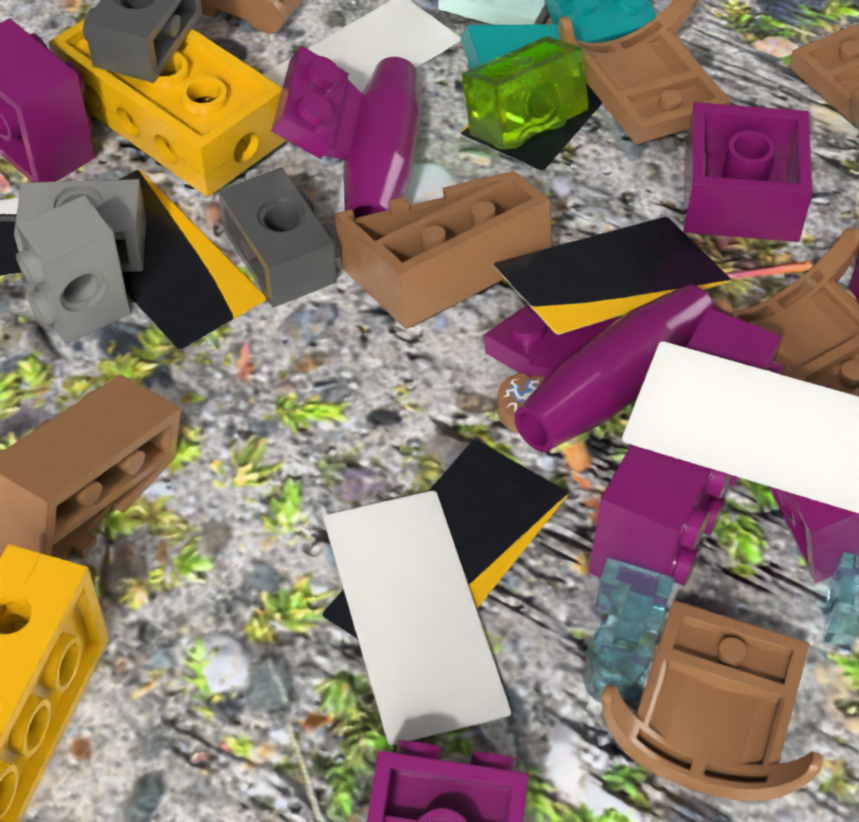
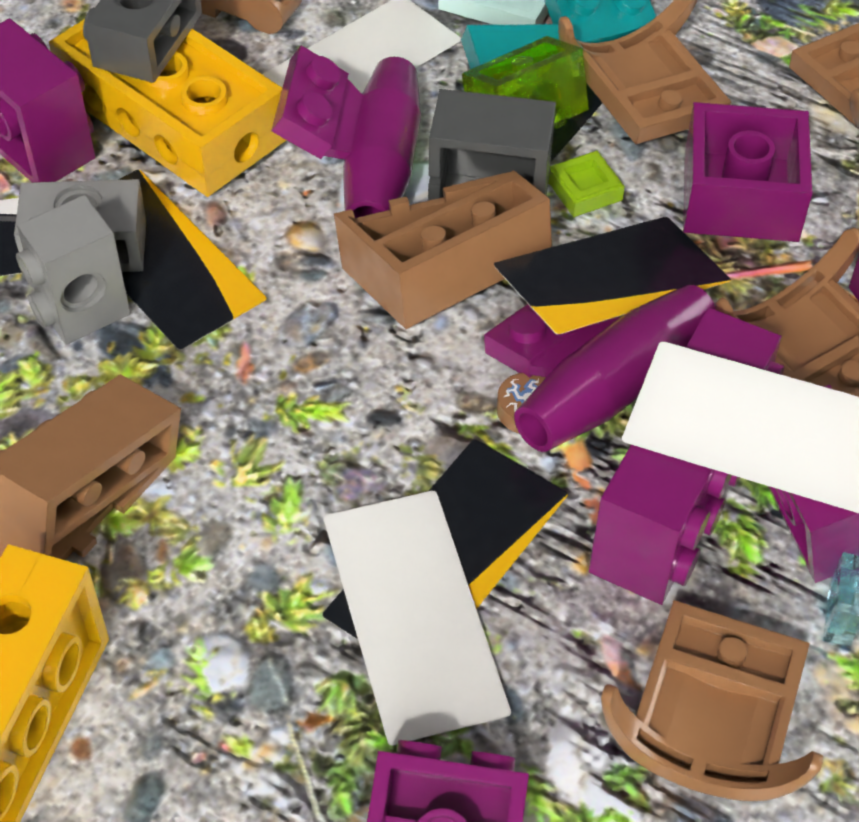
dark grey brick [218,167,341,308] -> none
clear light blue leg [583,558,674,705] -> none
none -> dark grey piece [428,89,556,201]
none -> lime tile [549,150,625,218]

